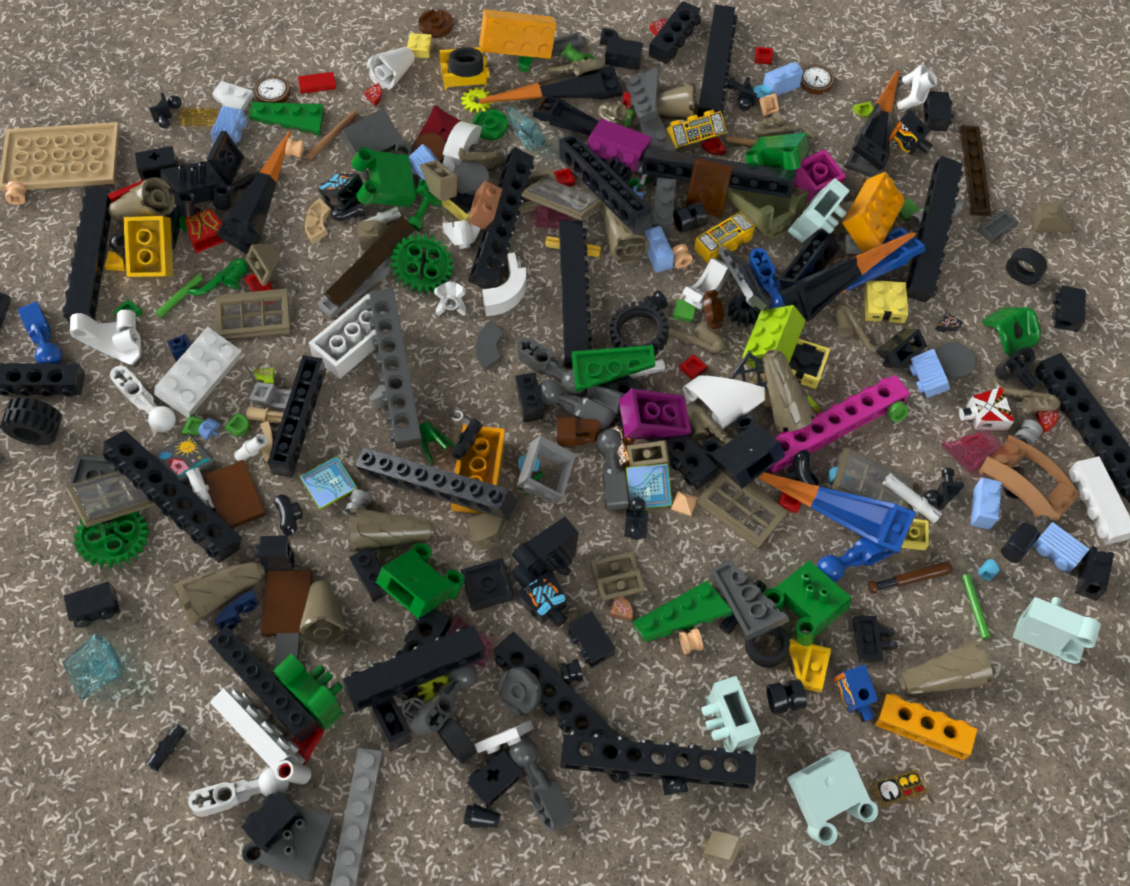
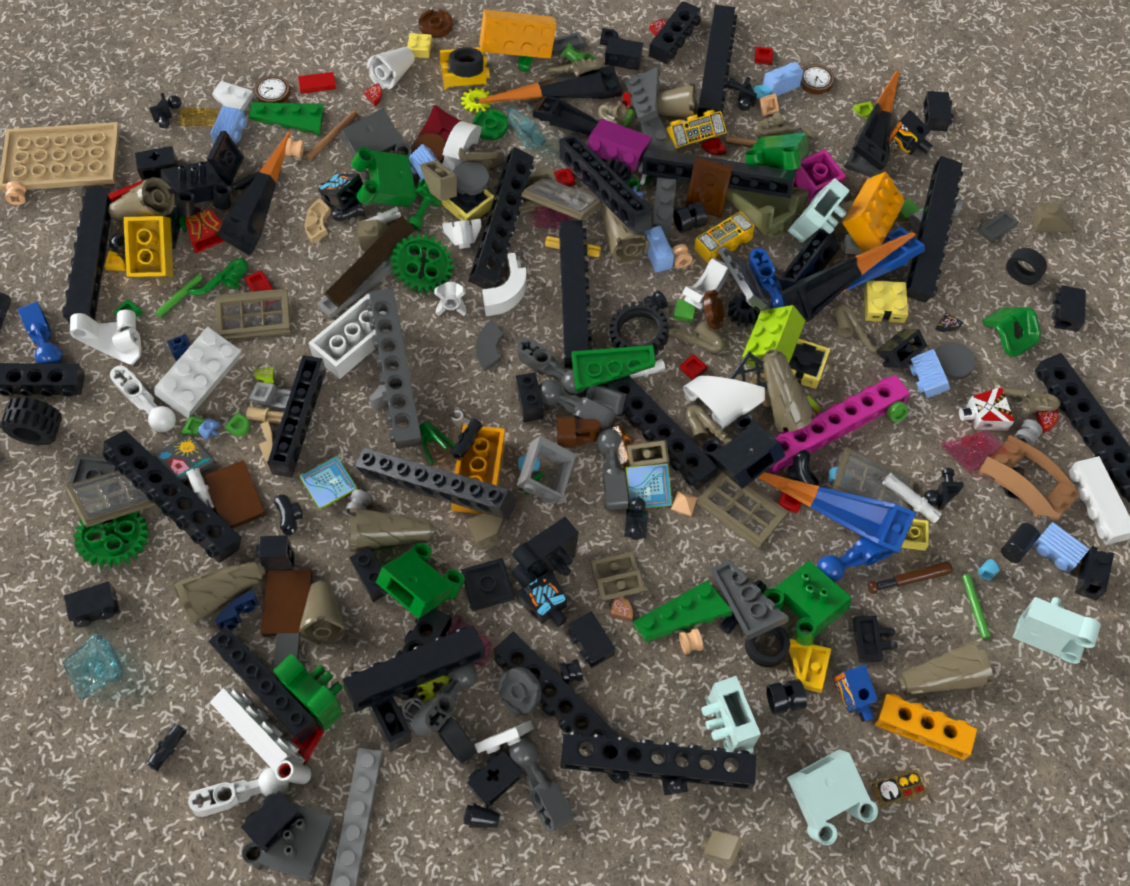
white pin [234,434,268,462] -> none
dark tan slope [245,244,280,286] -> none
nougat brick [467,181,502,230] -> none
magenta slope [619,389,692,439] -> none
white connector [897,64,938,112] -> none
dark brown tile [960,126,991,216] -> none
light blue brick [970,478,1002,529] -> none
black beam [995,347,1038,390] -> none

